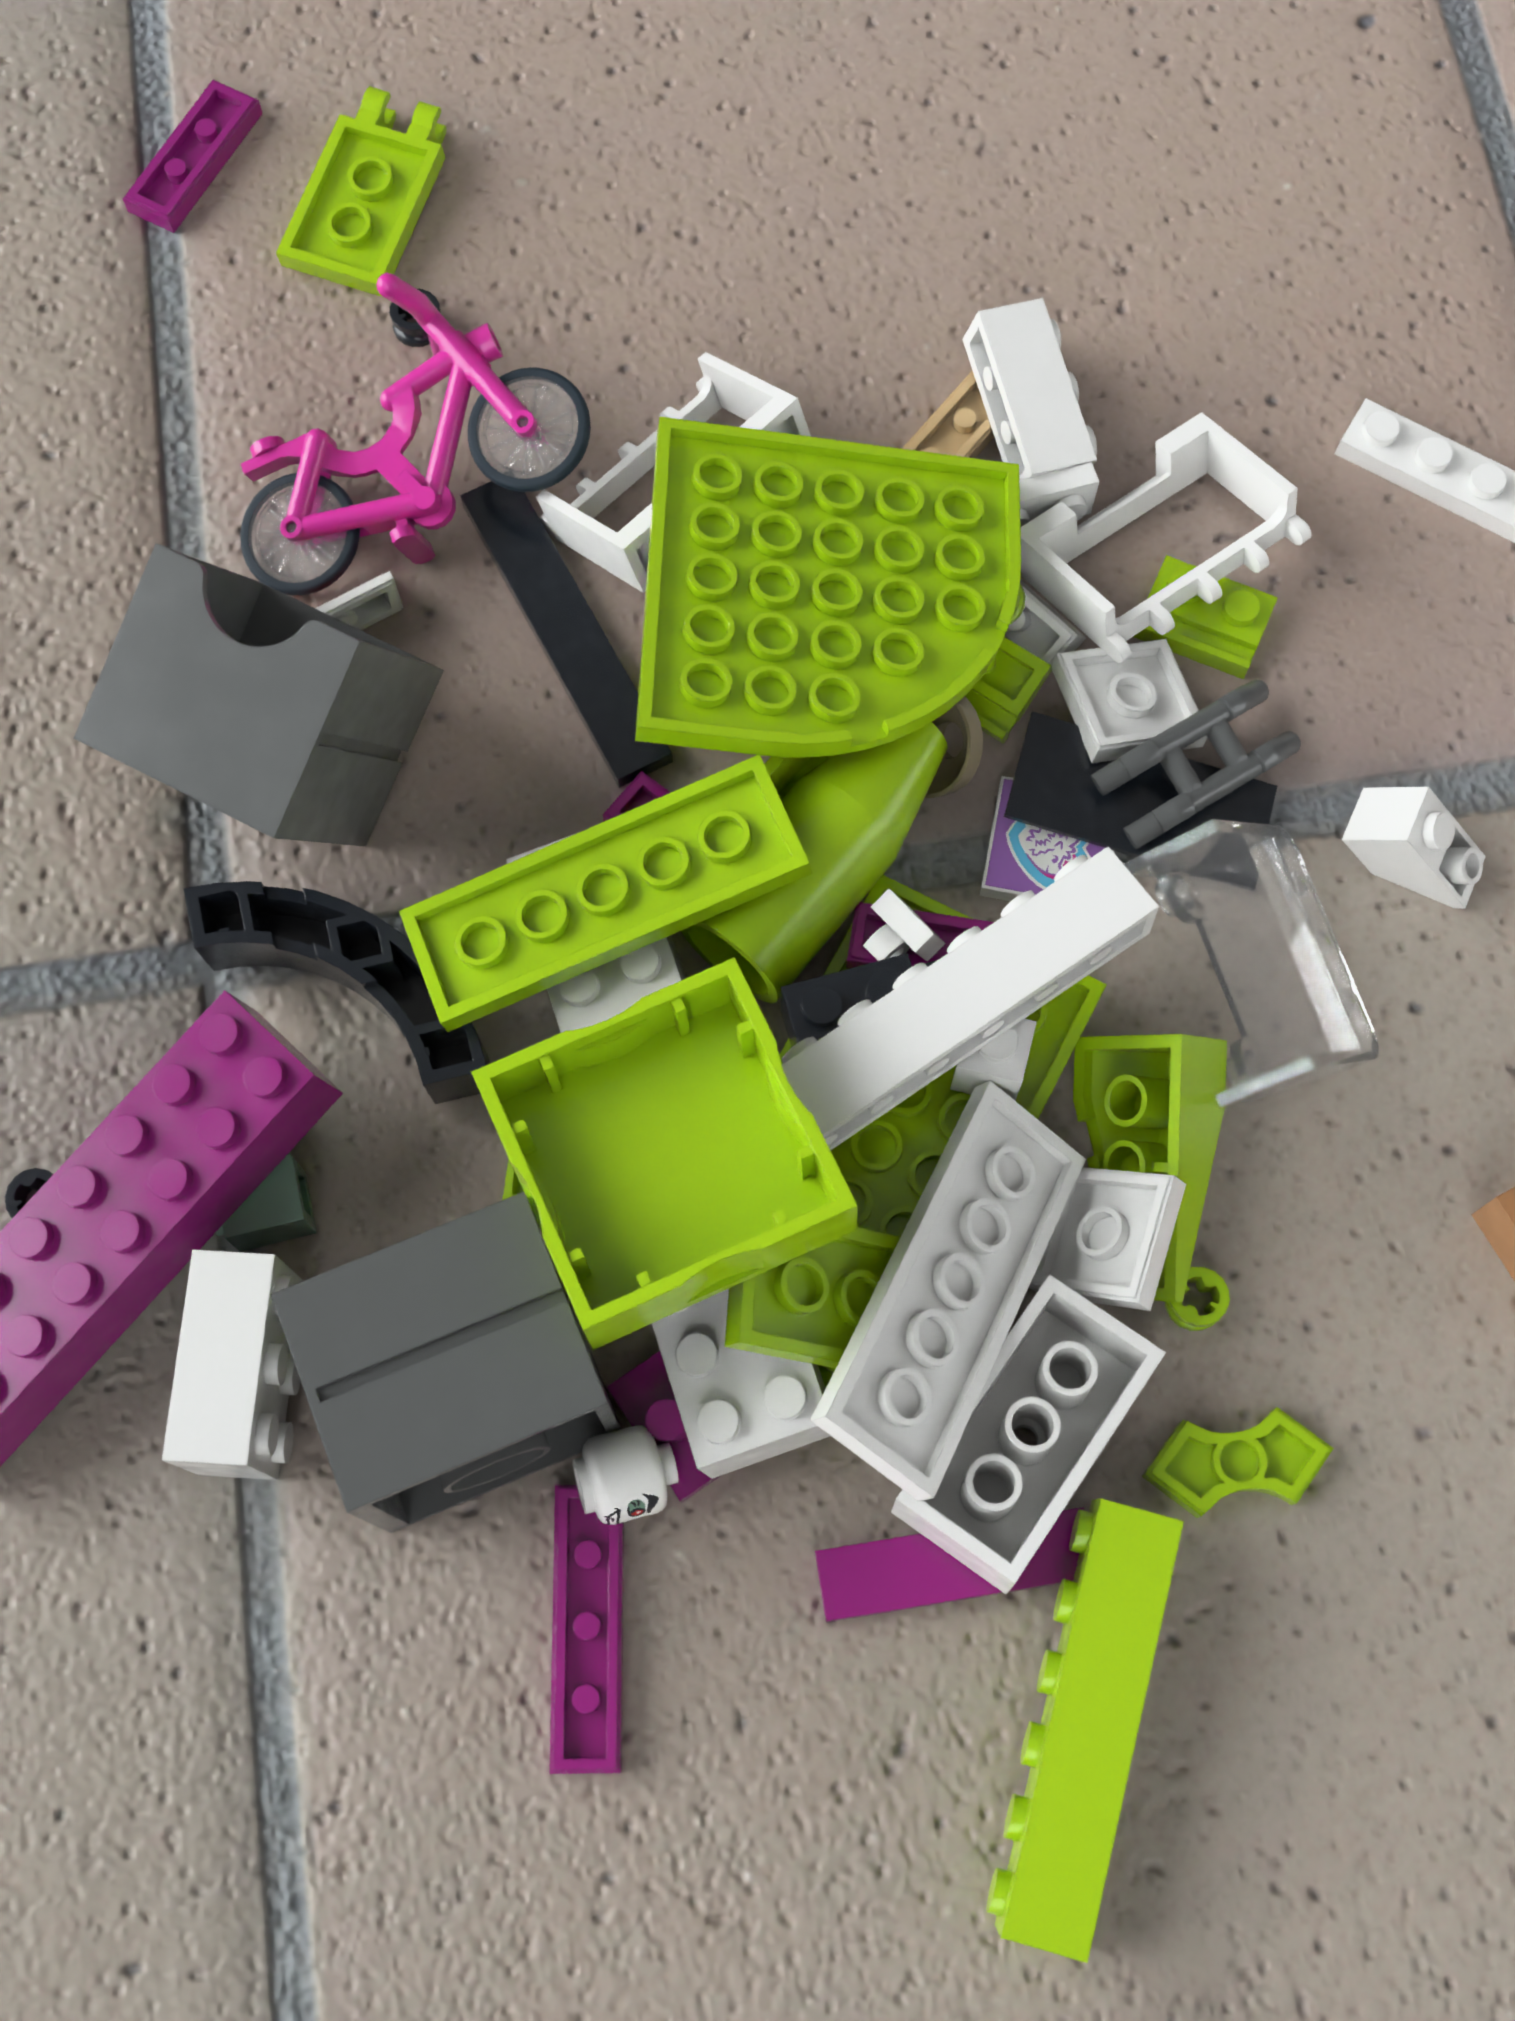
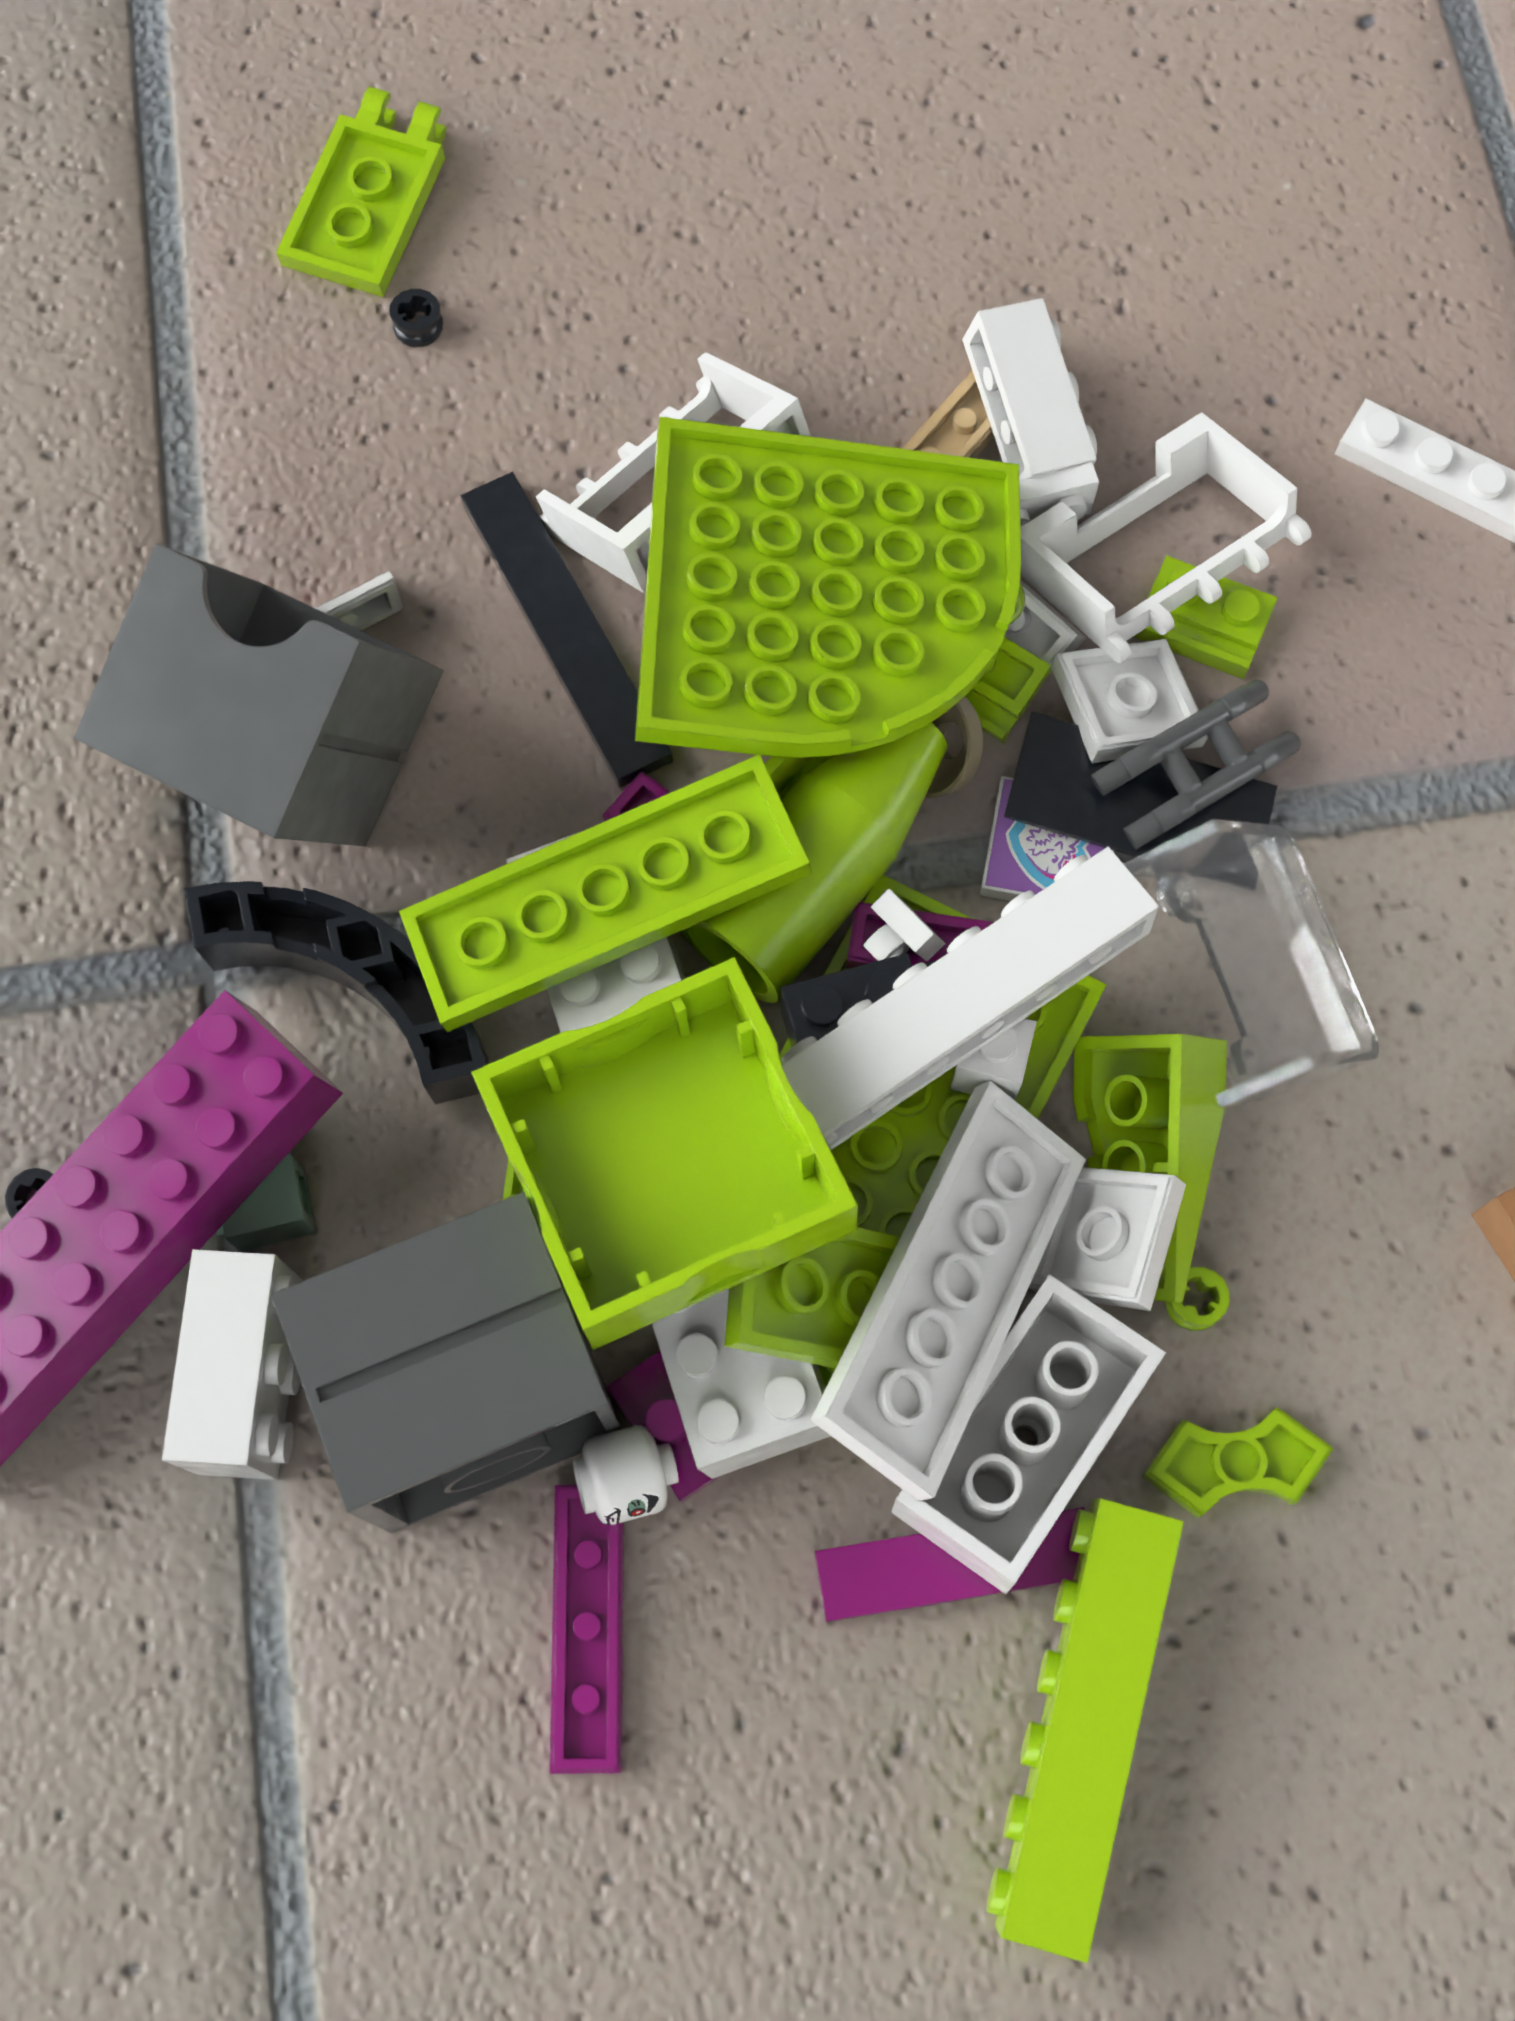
magenta tile [123,80,263,233] -> none
piece [240,273,591,596] -> none
white slope [1342,787,1486,909] -> none

